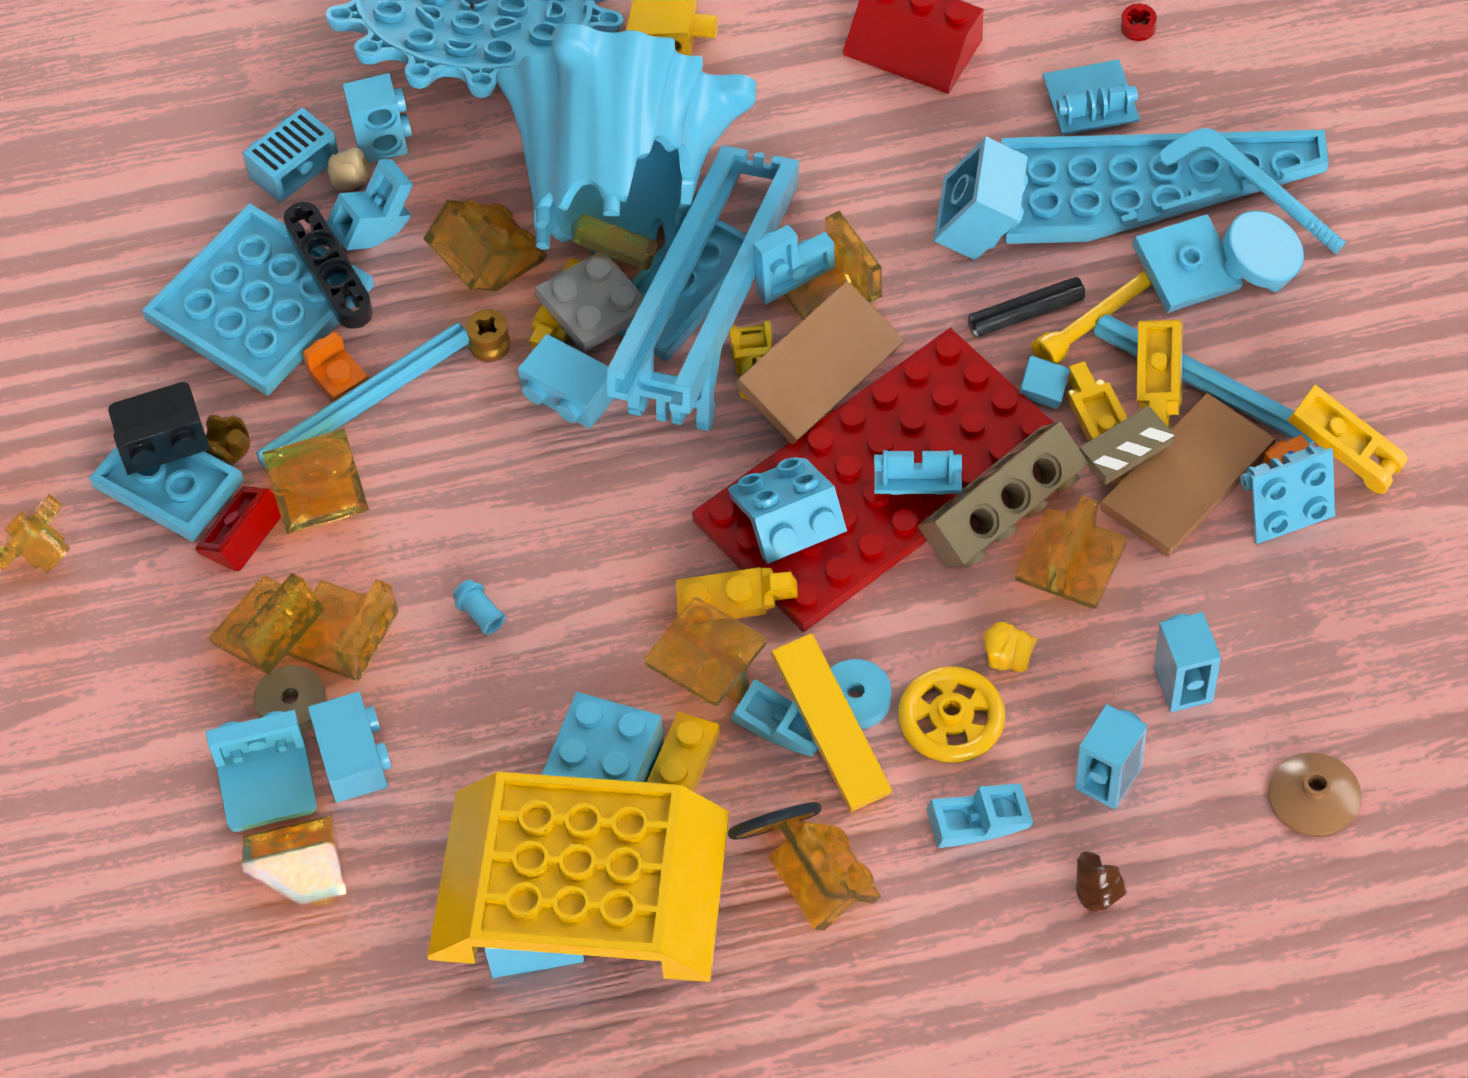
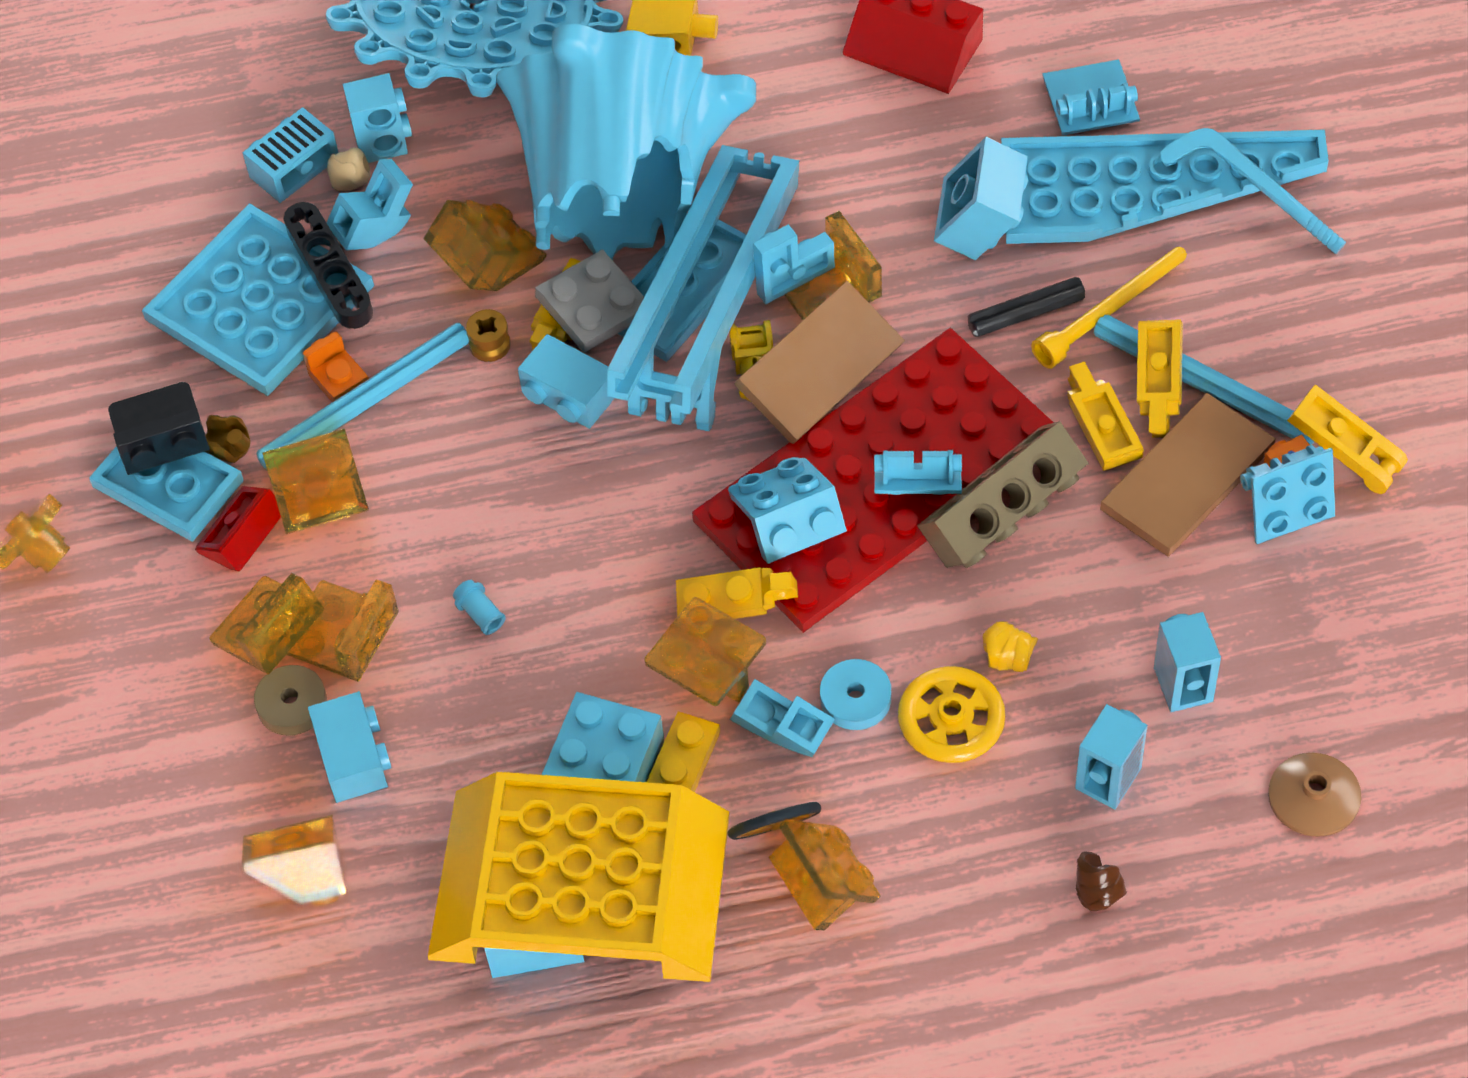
medium azure bracket [206,710,317,832] -> none
clear yellow slope [571,214,658,270] -> none
yellow tile [771,633,892,813] -> none
medium azure slope [926,783,1033,848] -> none
clear yellow bracket [1015,496,1127,609] -> none
medium azure tile [1019,355,1069,409] -> none
dark tan tile [1079,406,1175,485] -> none
red bush [1121,3,1157,41] -> none
medium azure plate [1132,214,1243,313] -> none
medium azure tile [1223,211,1304,292] -> none

